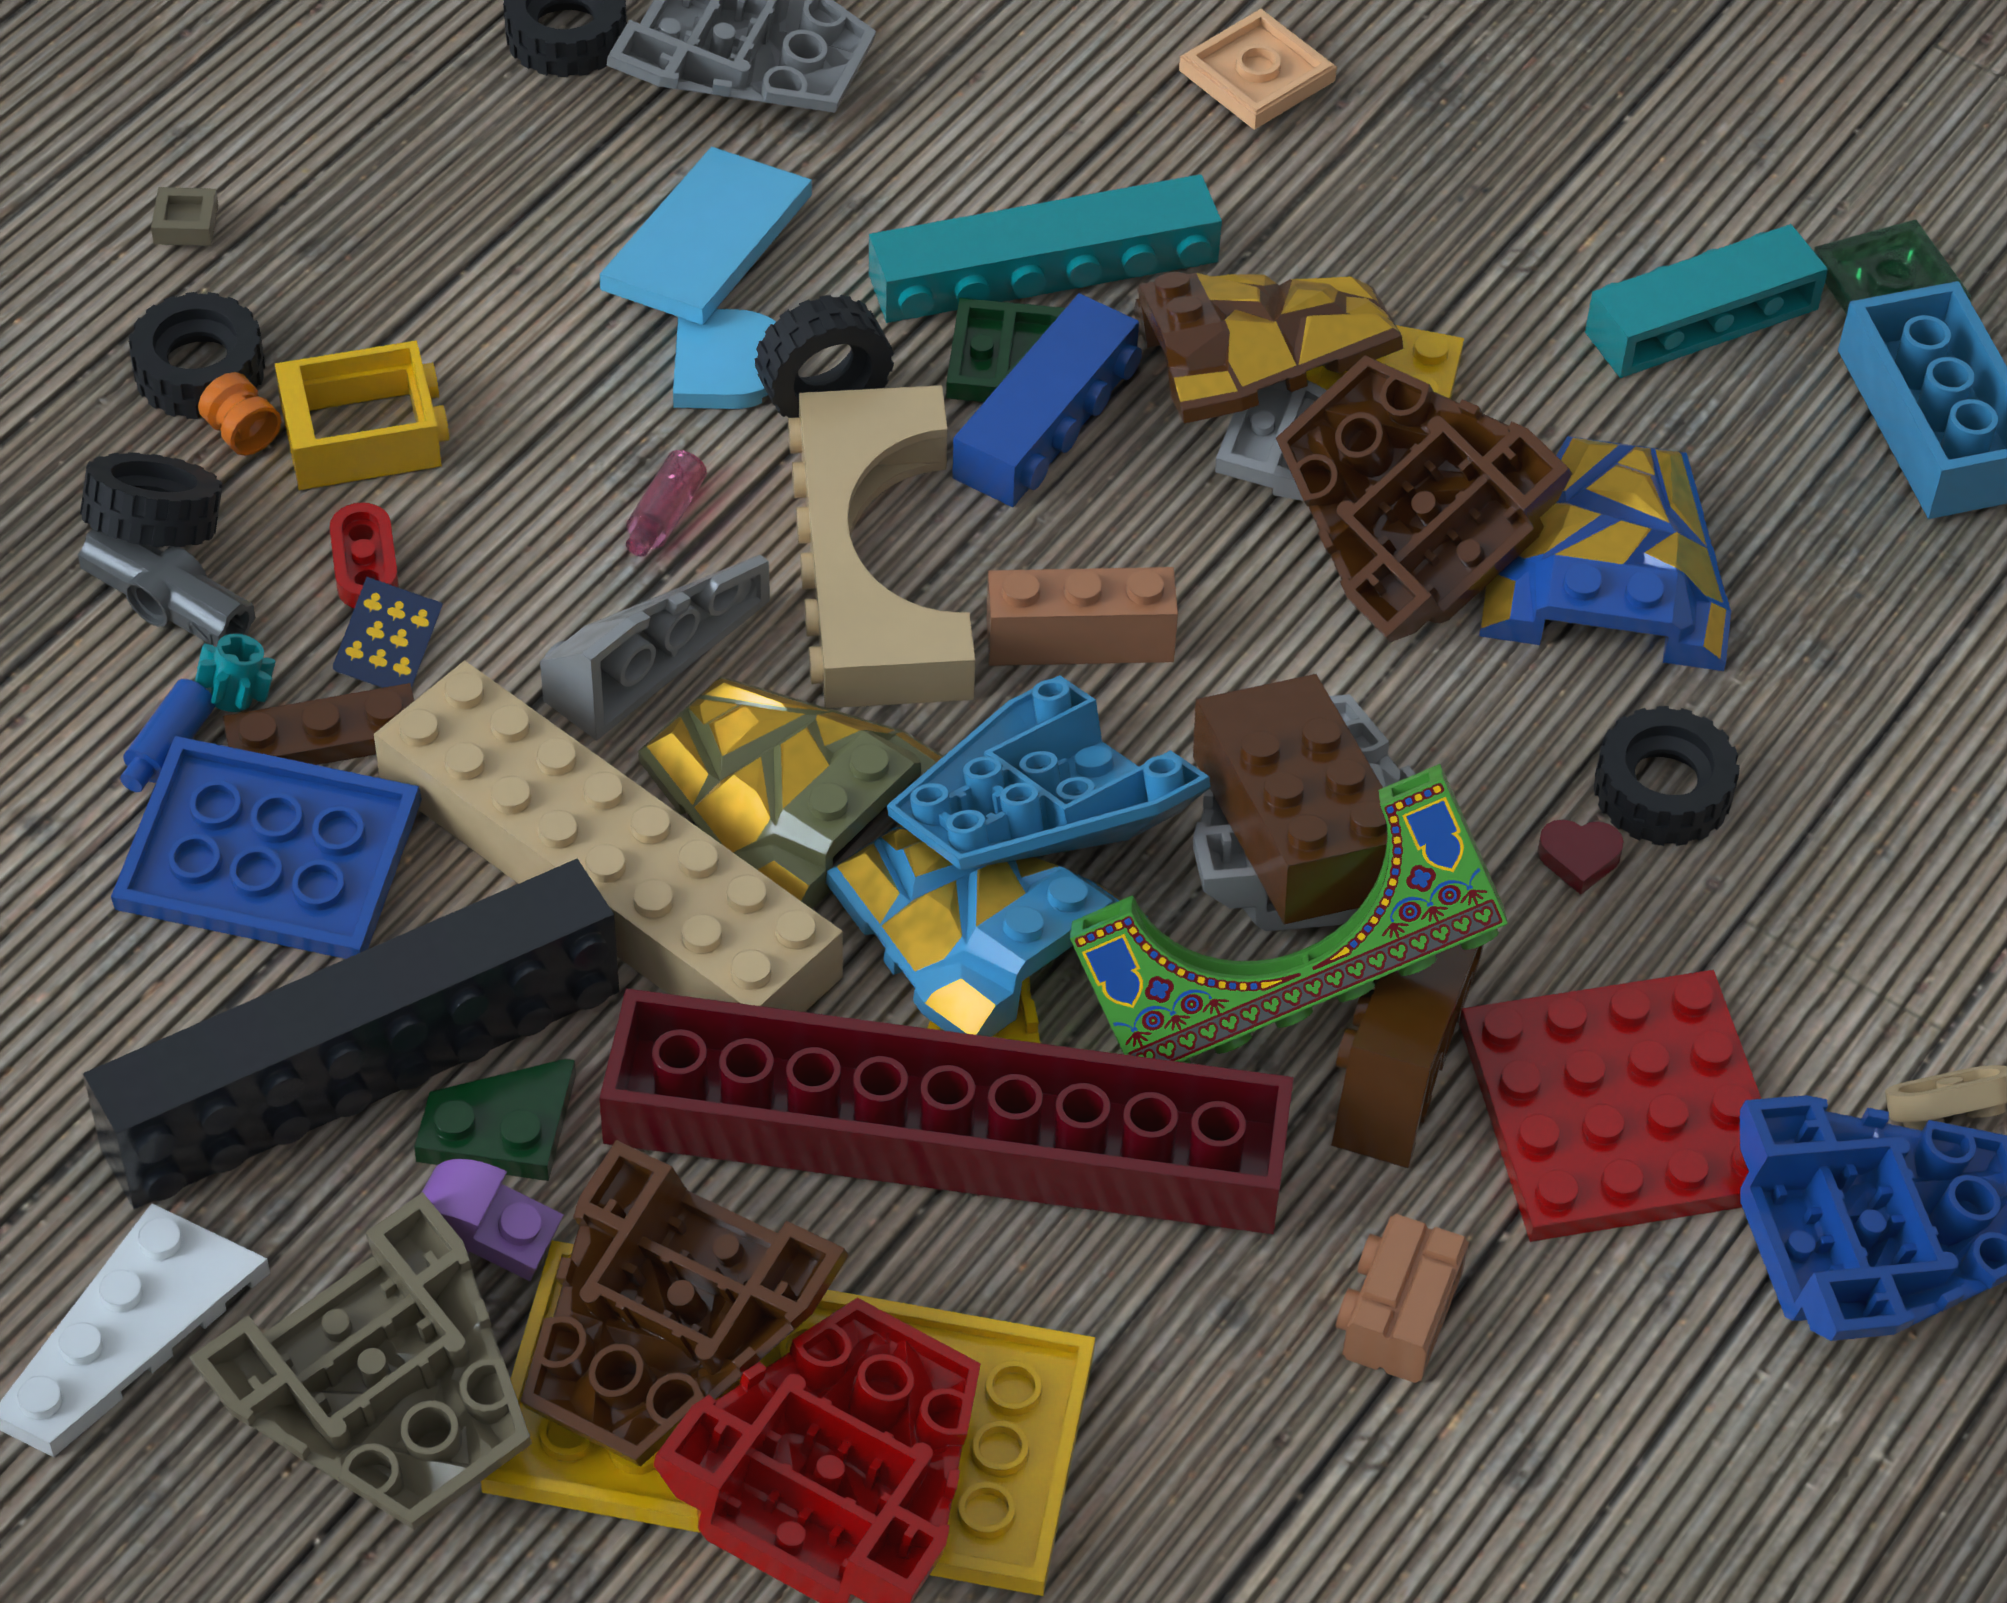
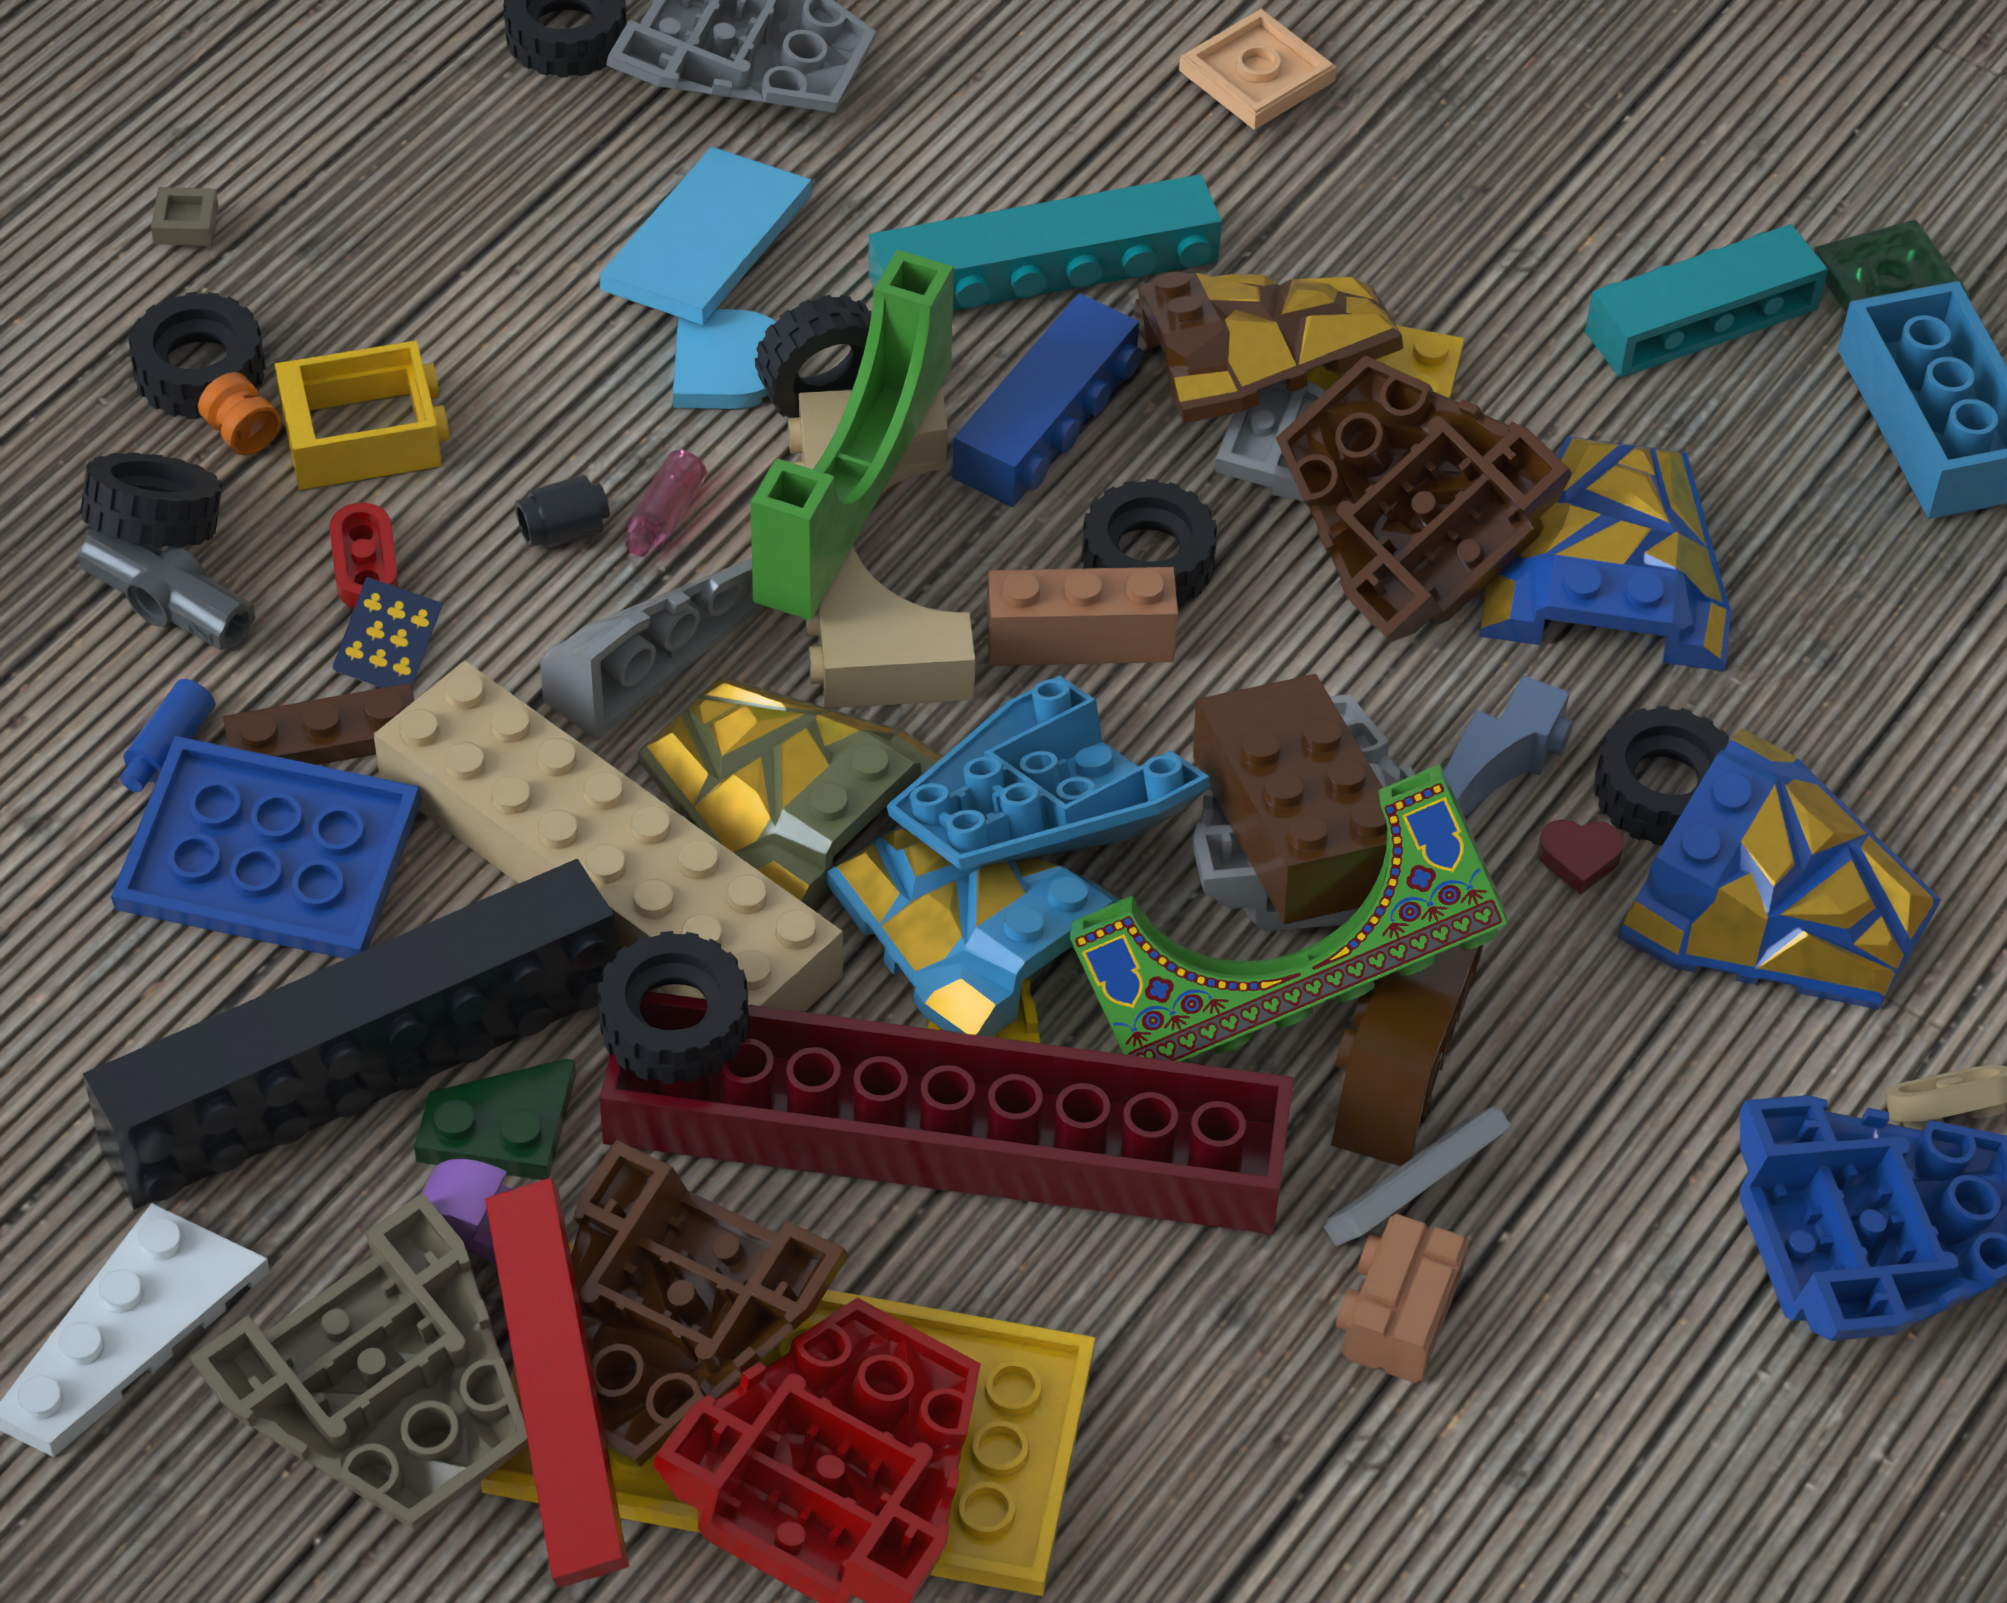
teal gear [195,634,276,712] -> none
dark green wing [946,298,1065,402] -> none
red plate [1459,970,1761,1242] -> none
none -> red tile [485,1178,629,1588]
none -> black brick [515,474,610,549]
none -> black tyre [598,931,749,1084]
none -> bright green arch [750,249,954,621]
none -> black tyre [1081,479,1217,607]
none -> light grey tile [1323,1107,1512,1246]
none -> sand blue slope [1444,675,1573,819]
none -> wedge [1617,728,1941,1010]

